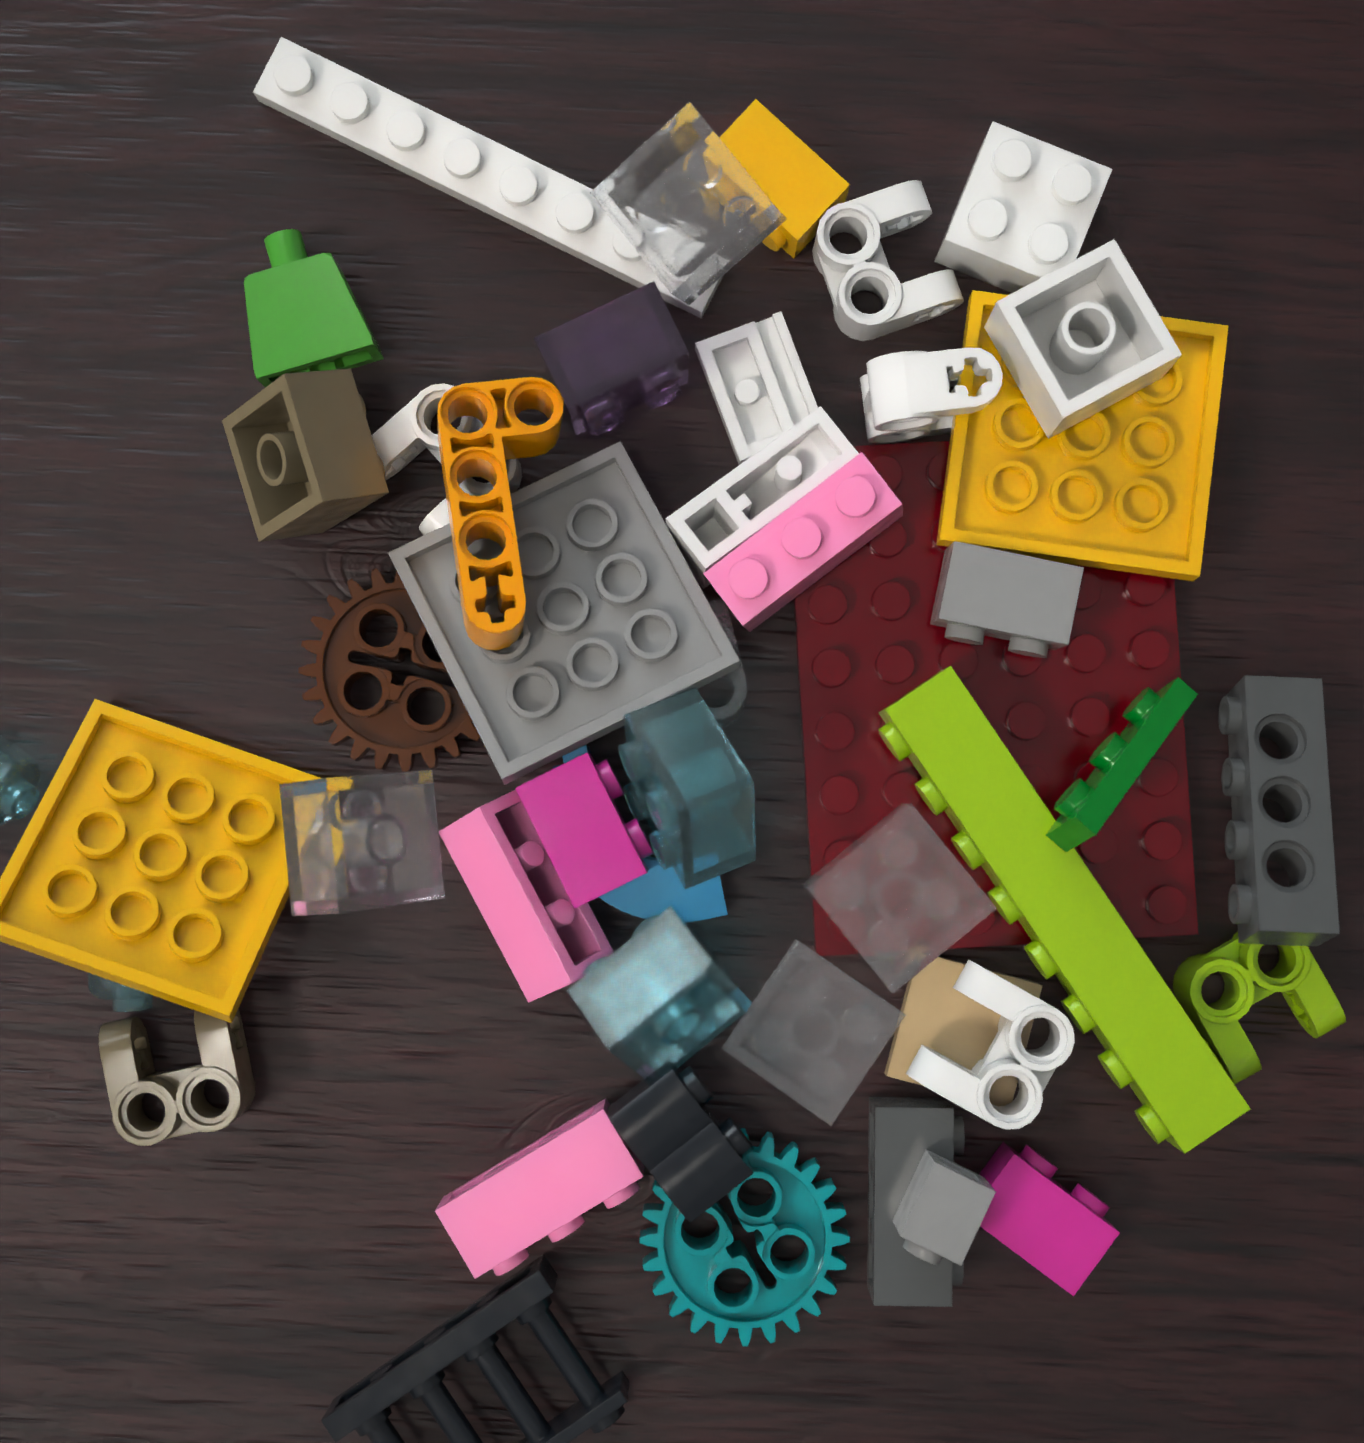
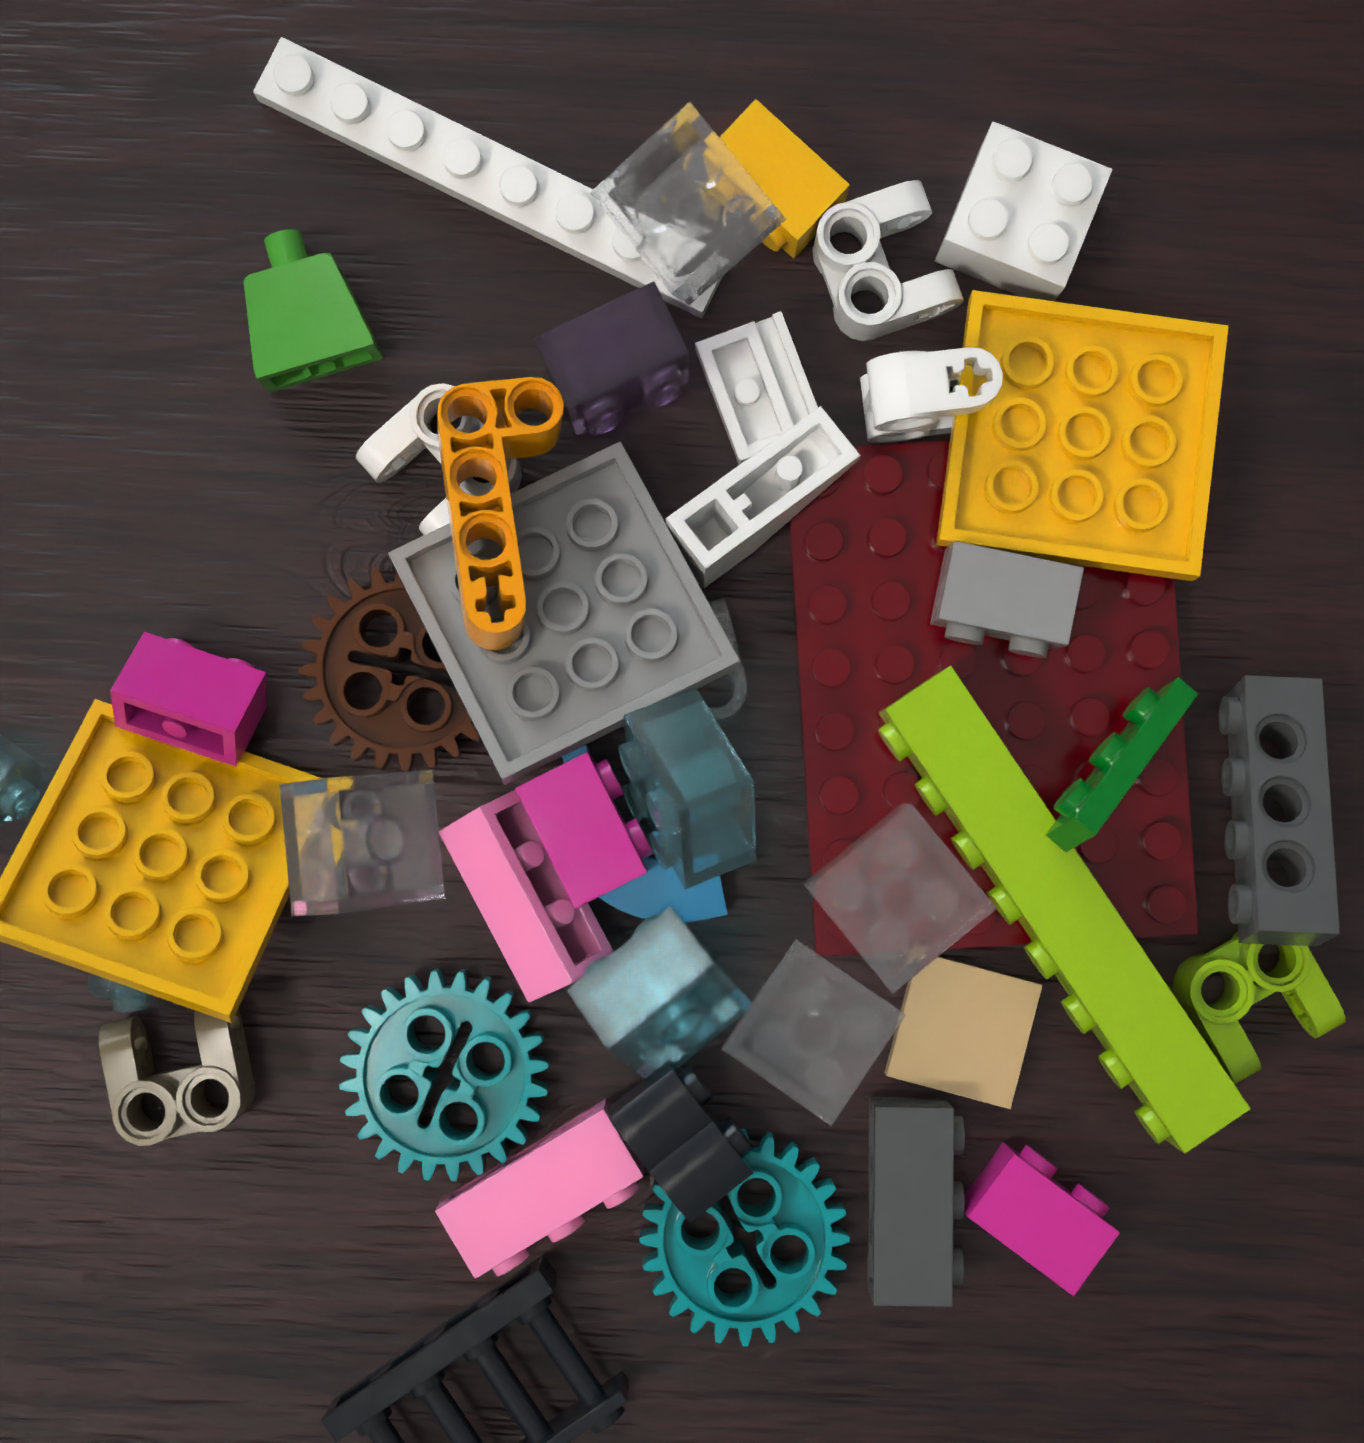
dark tan brick [222,368,389,542] -> none
bright pink brick [703,452,903,632] -> none
light grey brick [892,1149,996,1266] -> none
white piece [906,959,1075,1130] -> none
white brick [984,239,1182,439] -> none
none -> dark pink brick [110,632,267,767]
none -> teal gear [339,968,550,1182]

